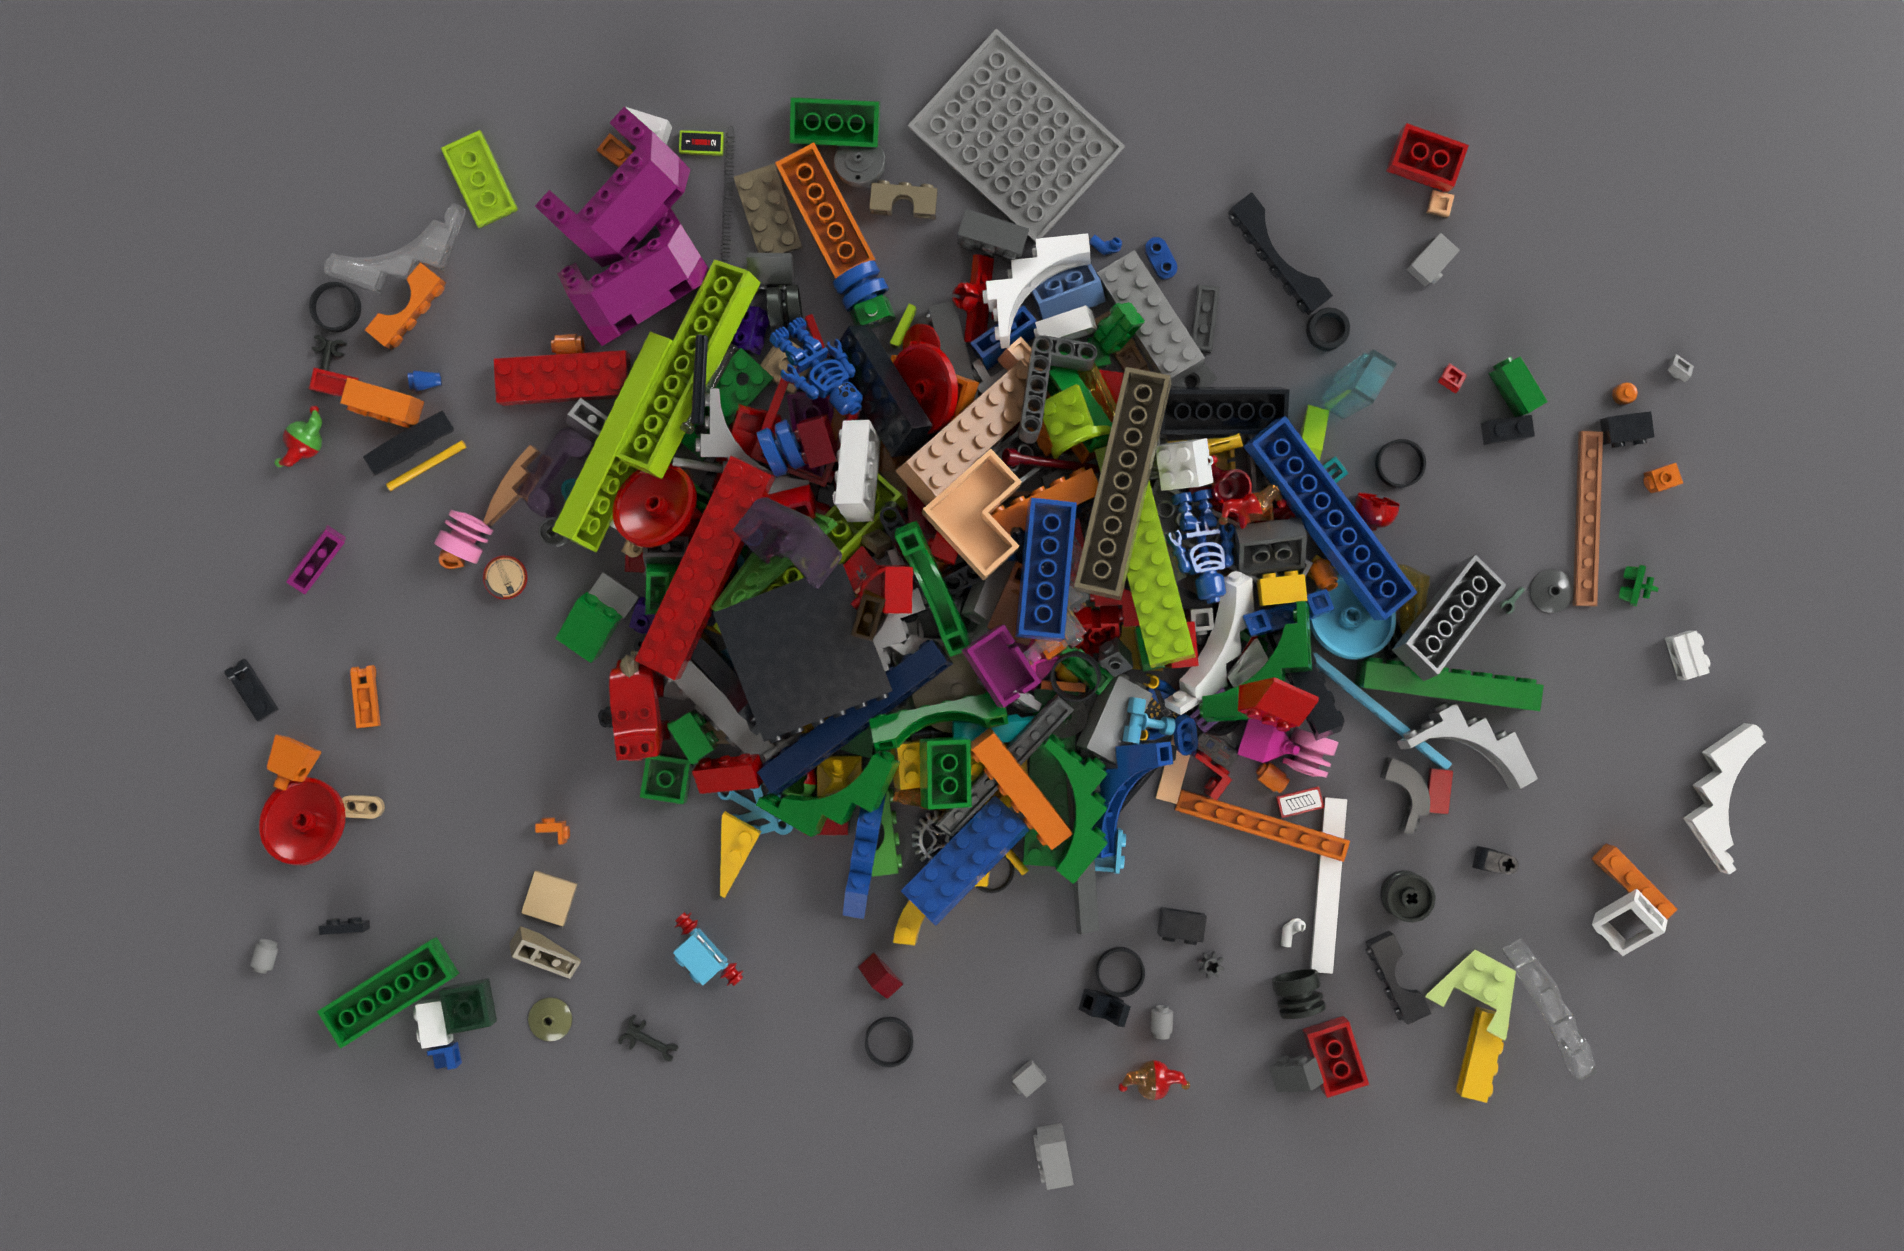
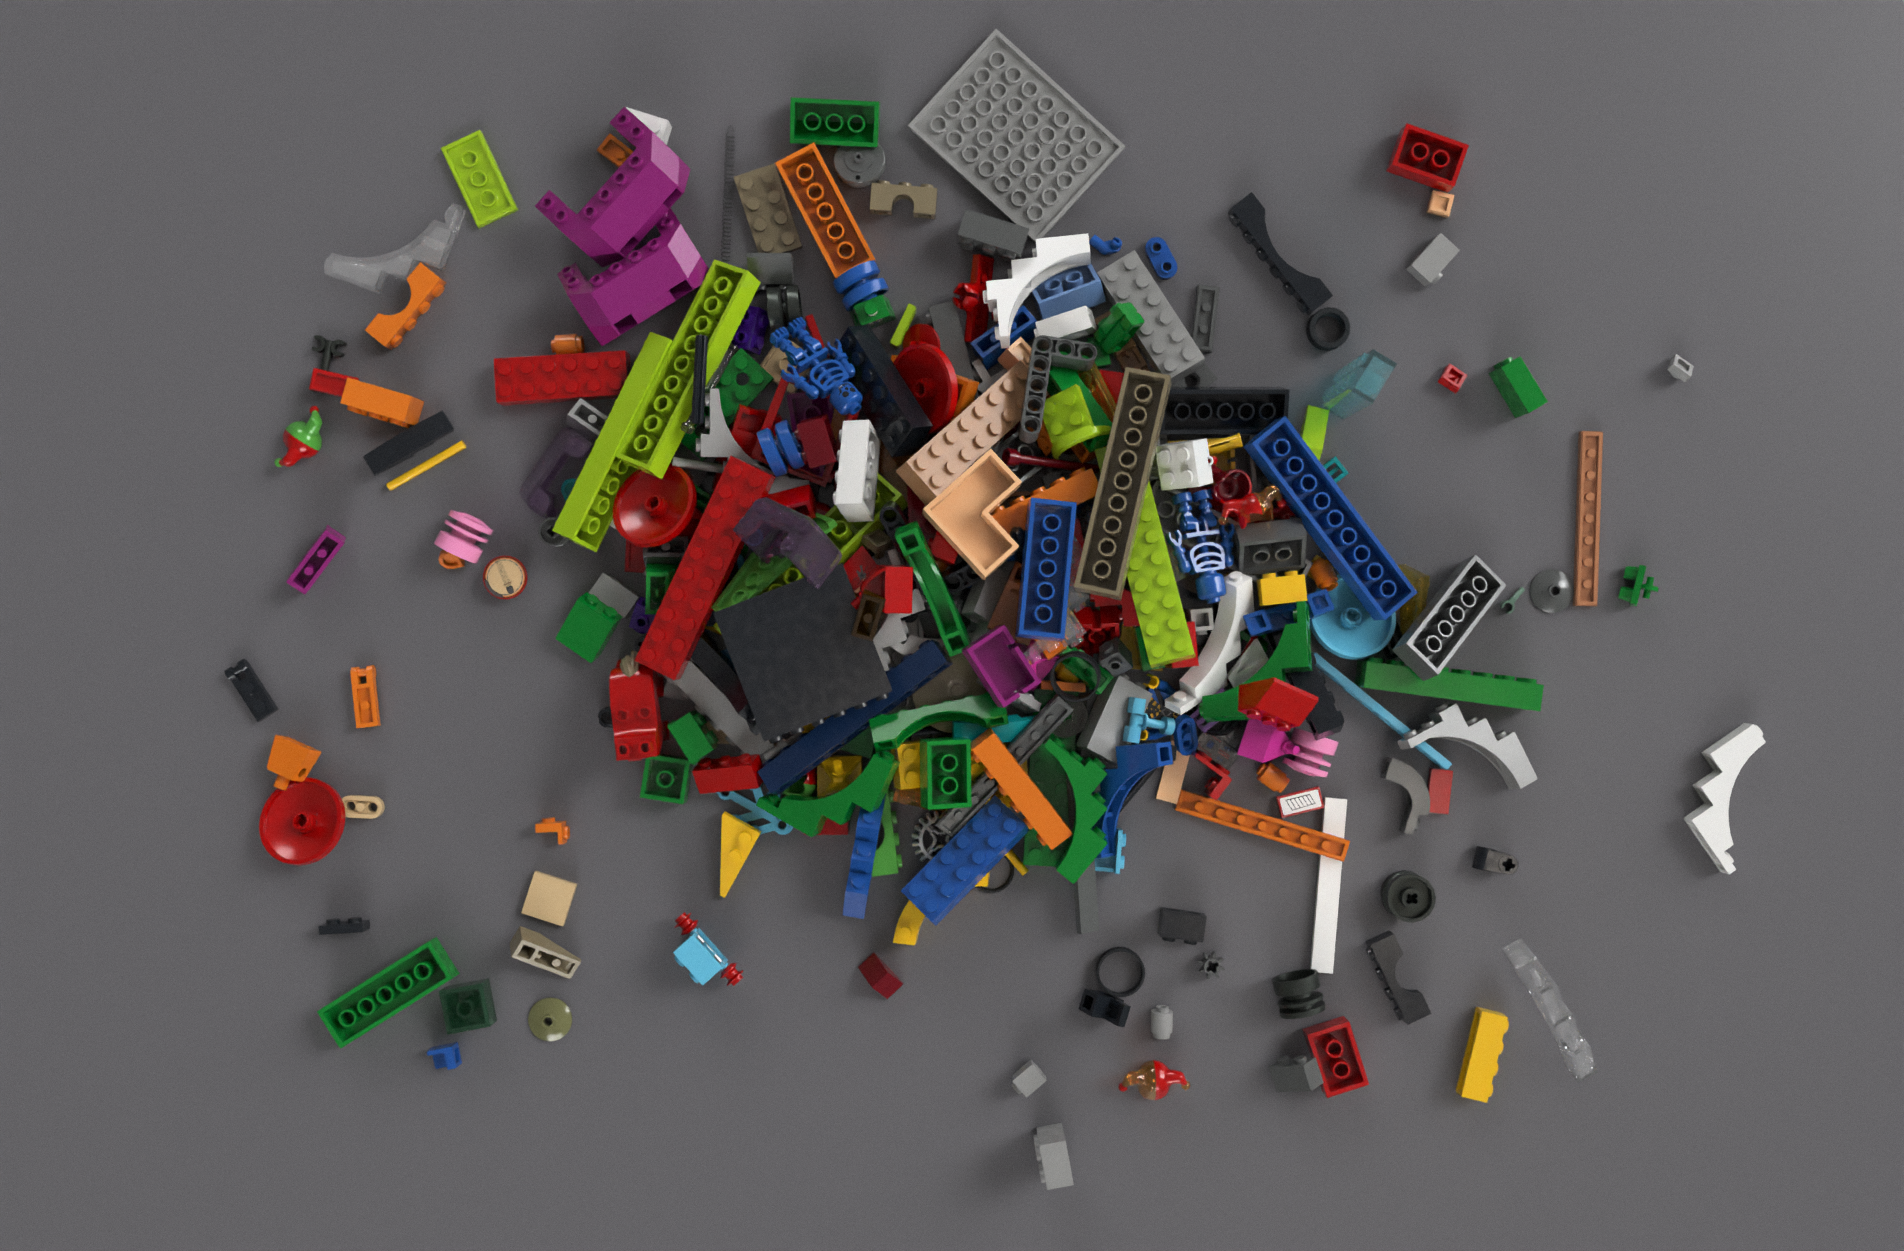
light grey brick [250,939,278,973] -> none
black tyre [309,282,361,332] -> none
blue cone [408,370,442,392] -> none
white brick [413,997,454,1048] -> none
medium nougat slope [483,445,541,526] -> none
pearl dark grey bar [618,1015,679,1061] -> none
tan plate [621,540,643,557] -> none
tile [679,130,724,156] -> none
black tyre [865,1017,913,1067] -> none
white arm [1280,918,1306,947] -> none
red cylinder [1354,493,1400,531] -> none
black tyre [1375,439,1426,488] -> none
yellowish green wing [1425,950,1516,1041] -> none
black brick [1481,415,1535,445] -> none
orange arch [1591,843,1678,920] -> none
white window [1592,889,1668,956] -> none
black brick [1600,411,1655,448] -> none
orange piece [1612,382,1638,405] -> none
orange brick [1643,463,1683,493] -> none
white brick [1665,631,1710,680] -> none

